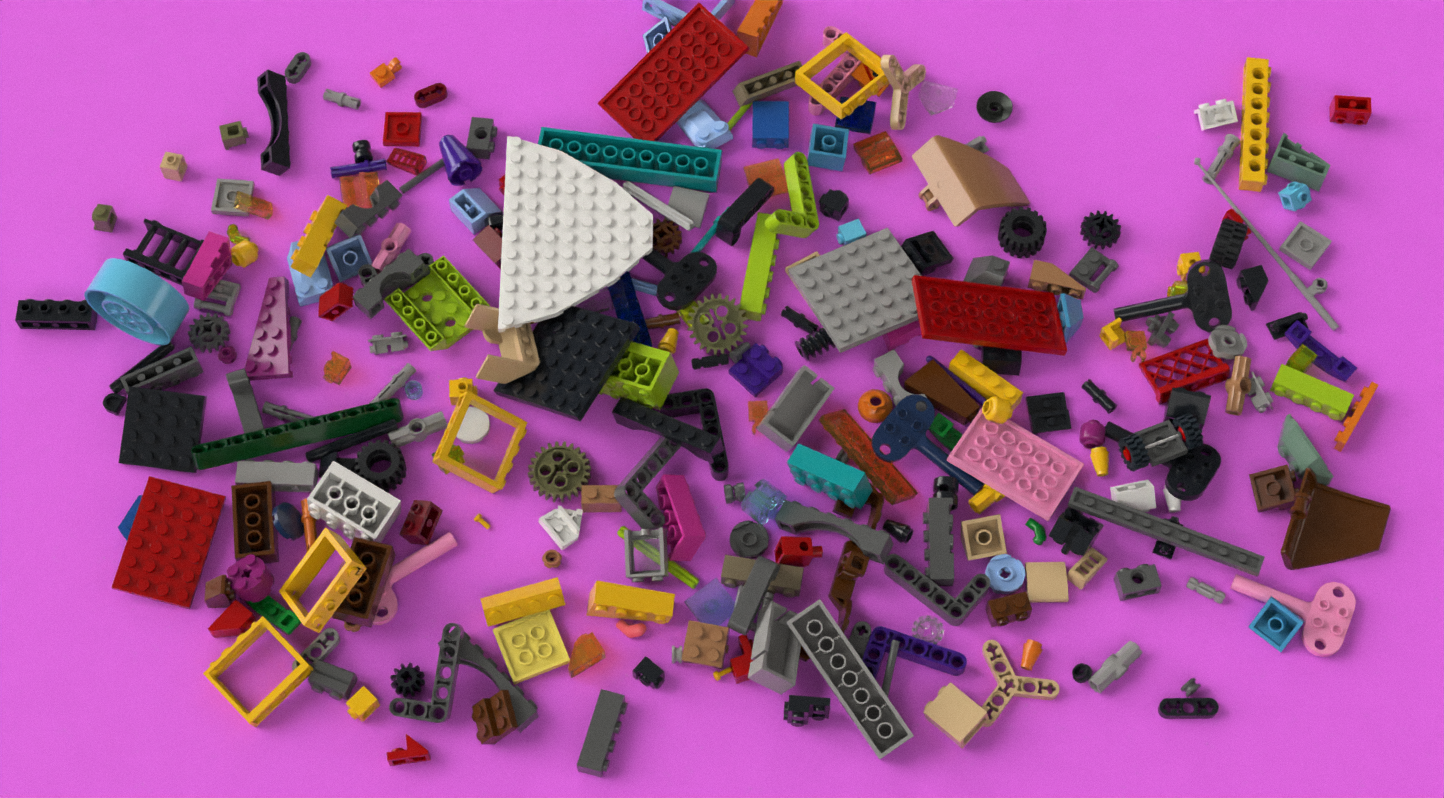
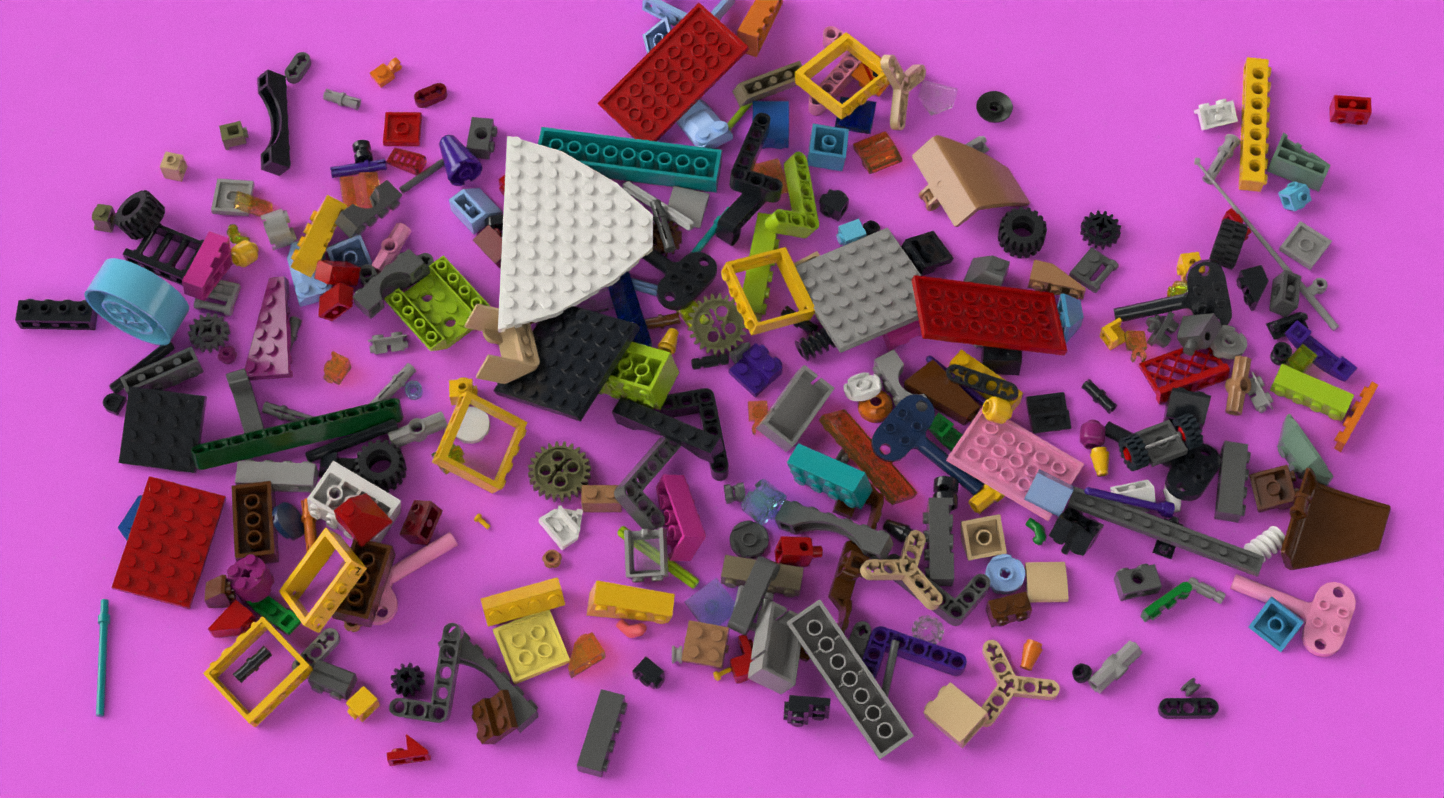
tan slope [1067,548,1108,590] -> none
none -> teal bar [96,599,110,717]
none -> black tyre [114,190,165,240]
none -> black pin [233,646,272,683]
none -> light grey brick [261,208,297,251]
none -> red brick [314,260,361,286]
none -> red slope [334,493,392,547]
none -> dark grey pin [650,199,676,253]
none -> yellow window [721,247,815,336]
none -> black beam [729,113,783,203]
none -> white tile [843,372,882,401]
none -> tan piece [860,530,943,610]
none -> black plate [863,220,880,236]
none -> black beam [946,364,1019,401]
none -> medium blue slope [1024,469,1075,517]
none -> dark purple piece [1084,487,1175,518]
none -> green plate [1140,582,1192,622]
none -> dark grey torso [1177,313,1222,356]
none -> dark grey brick [1214,441,1251,523]
none -> white piece [1244,526,1285,563]
none -> dark grey brick [1269,270,1301,317]
none -> black wheel [1270,342,1292,366]

